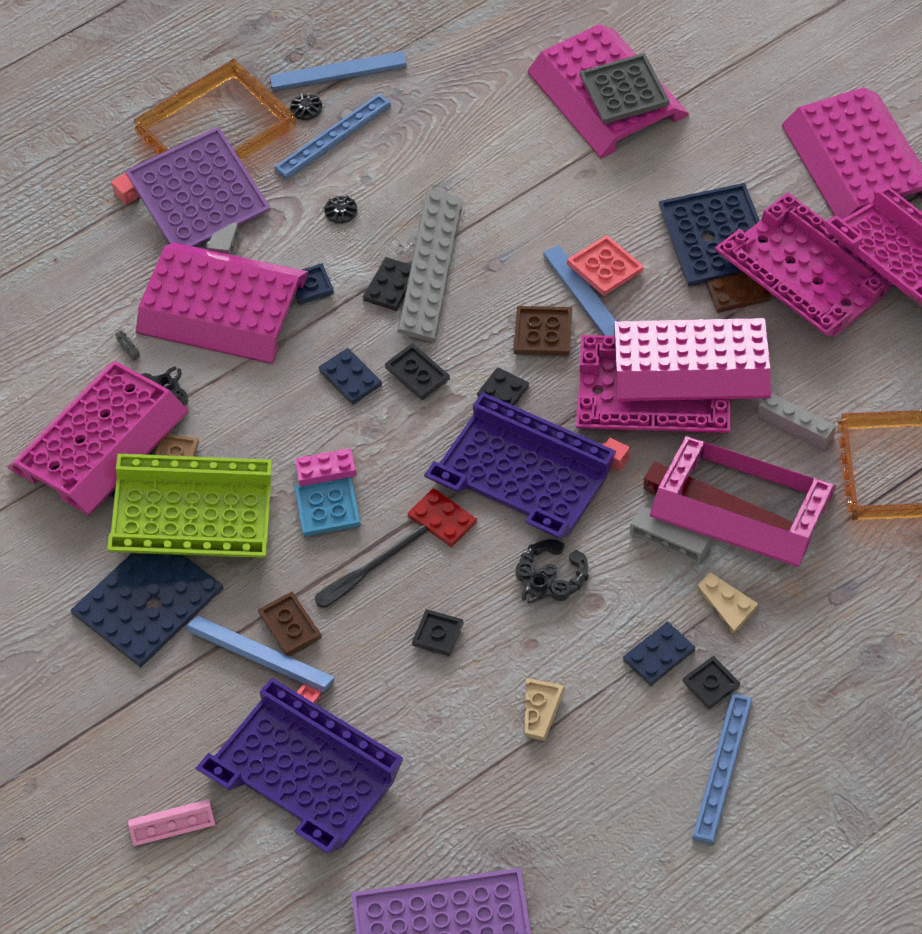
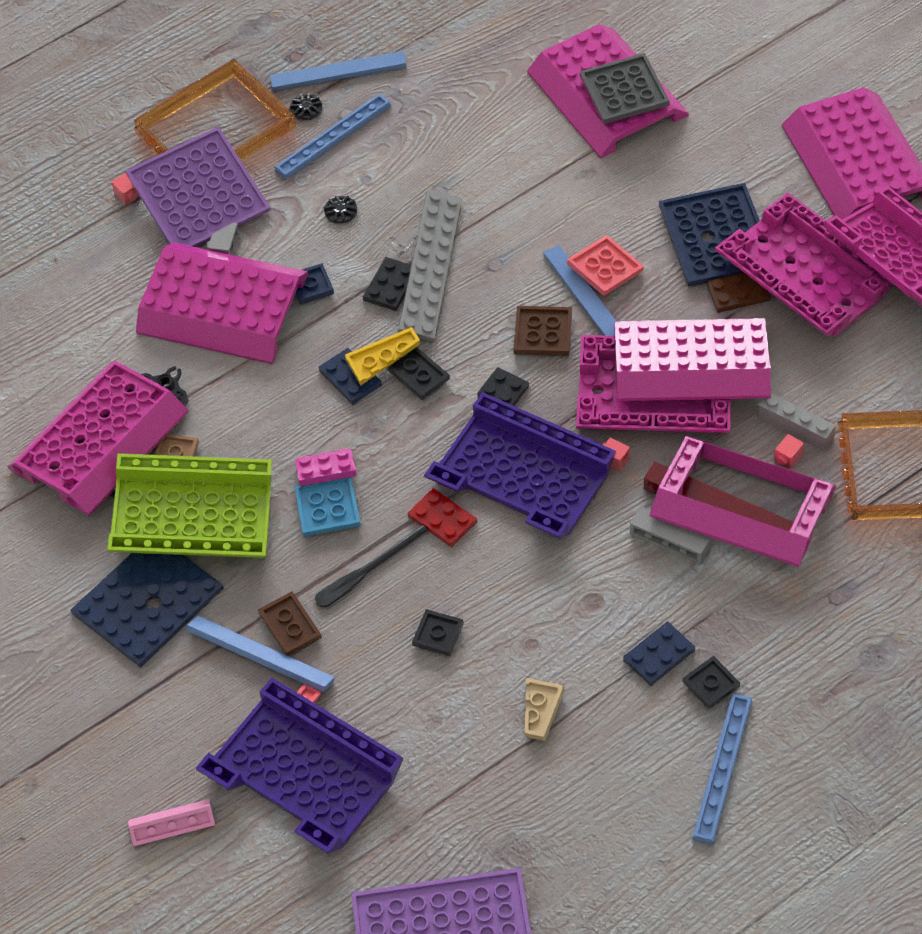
dark grey axle [115,330,140,360] -> none
black piece [515,539,589,604] -> none
tan wing [698,572,758,634] -> none
none -> yellow wing [345,327,420,386]
none -> coral brick [774,434,804,469]

